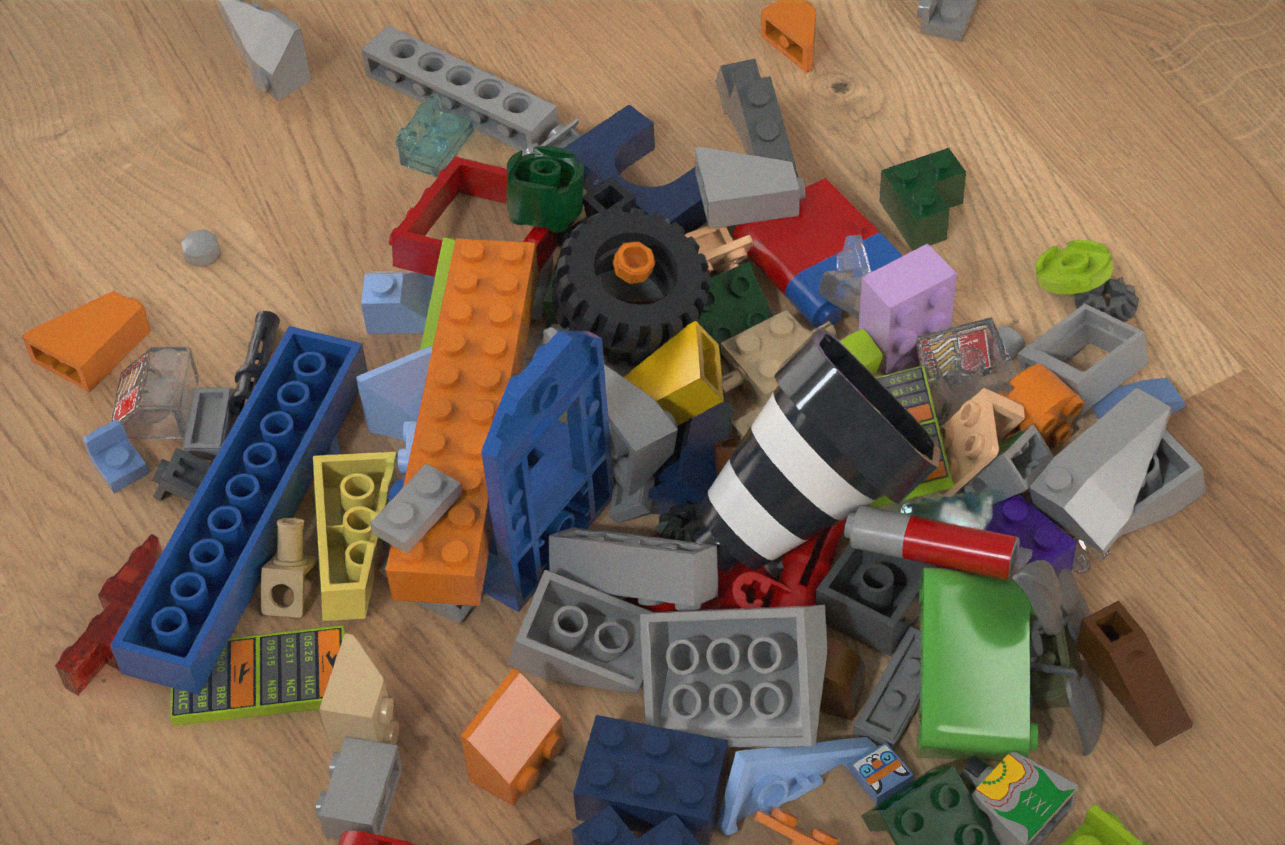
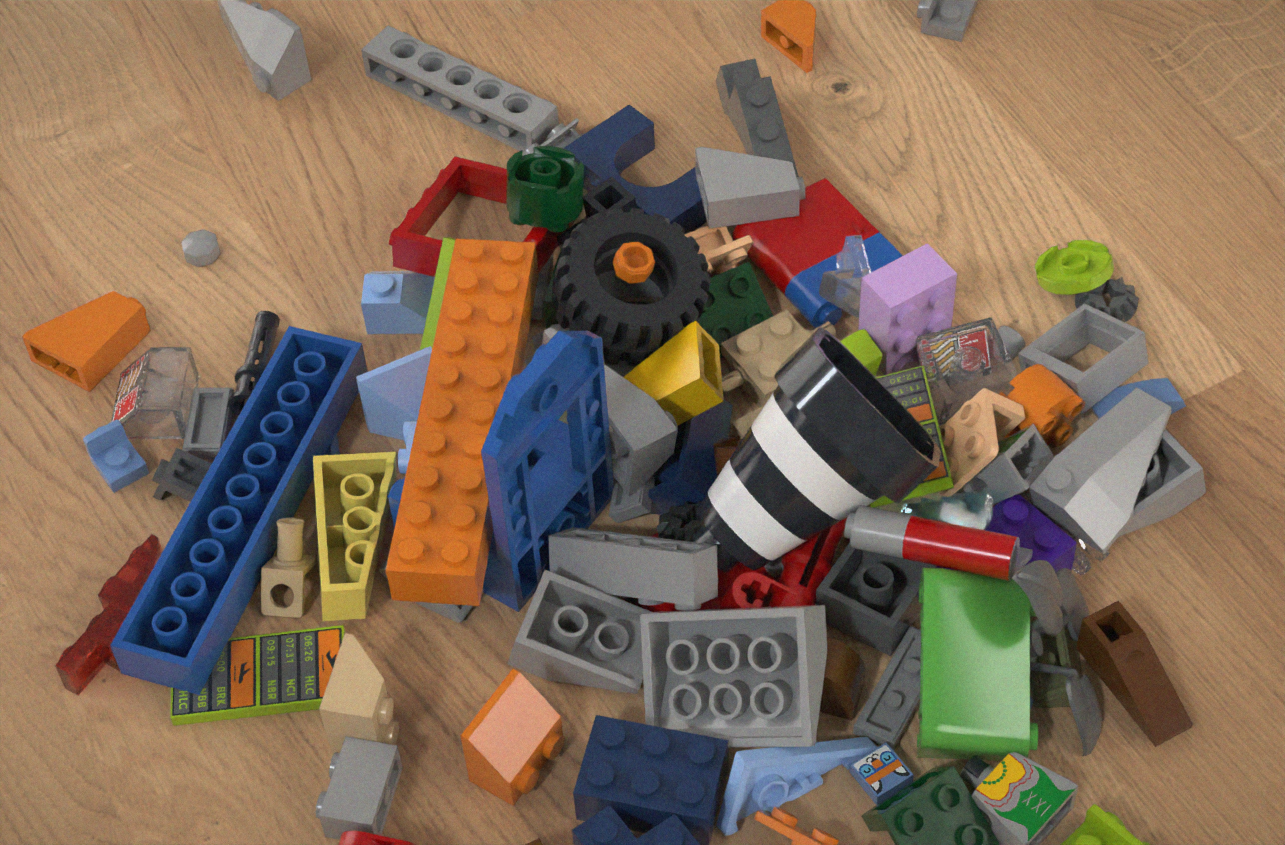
light grey plate [370,464,462,554] -> none
clear light blue bracket [396,94,474,177] -> none
dark green brick [879,148,966,251] -> none

